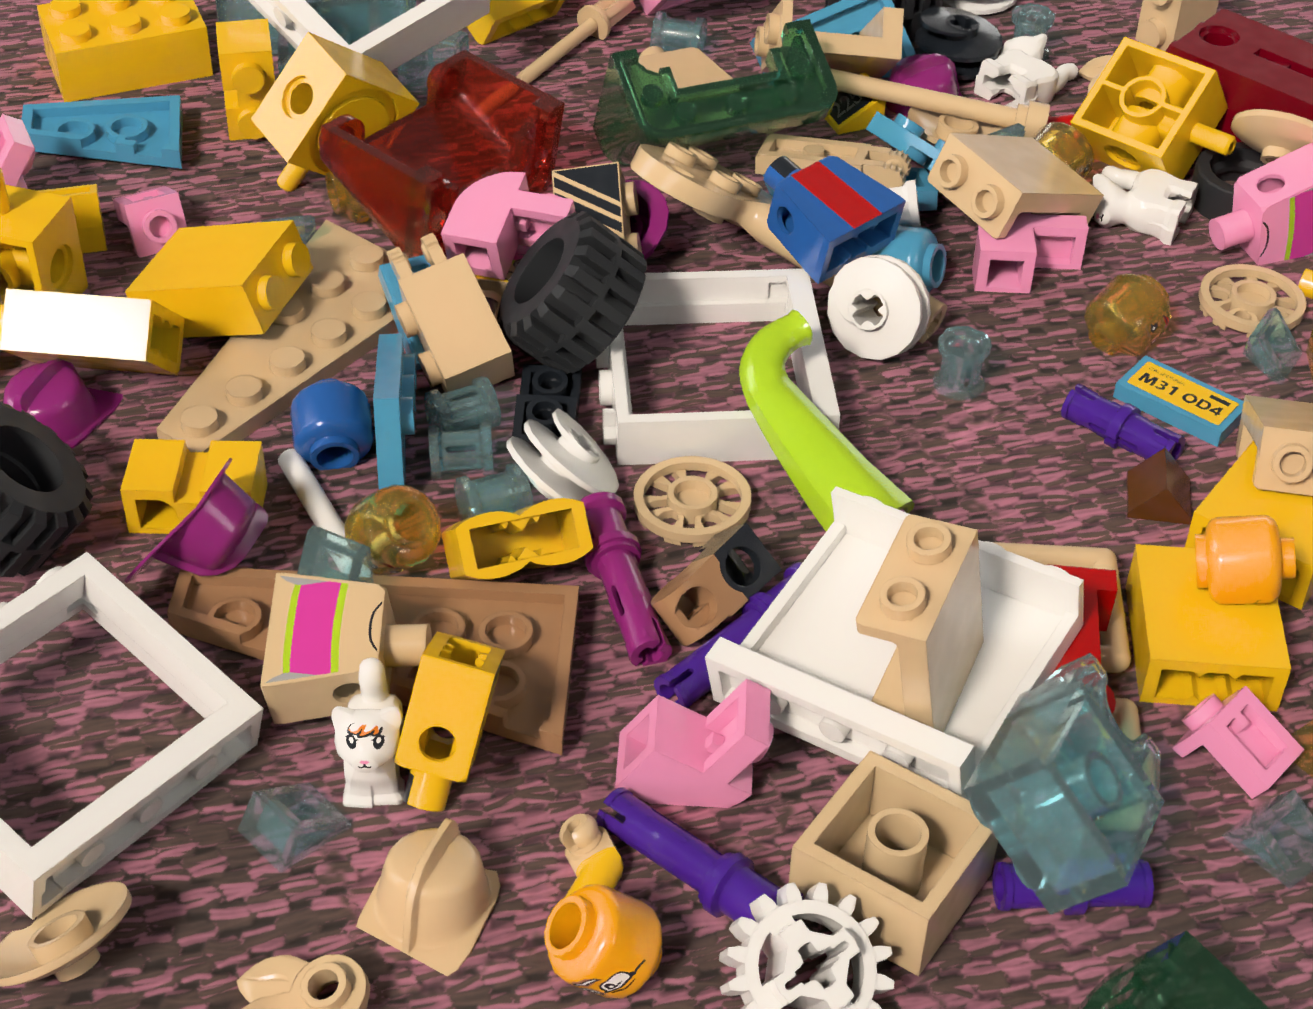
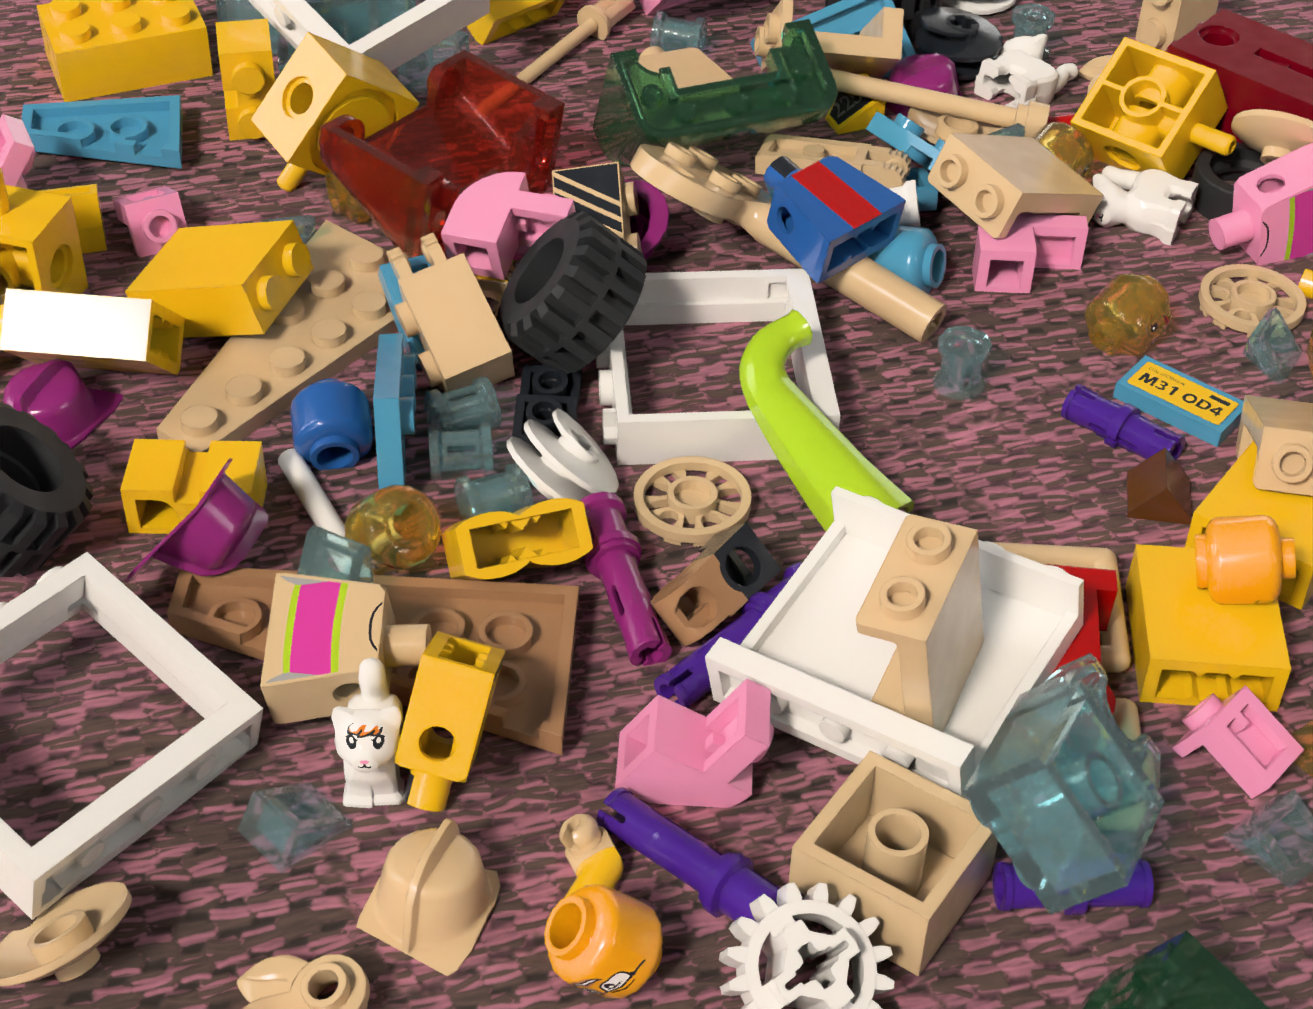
white piece [827,255,931,360] -> none

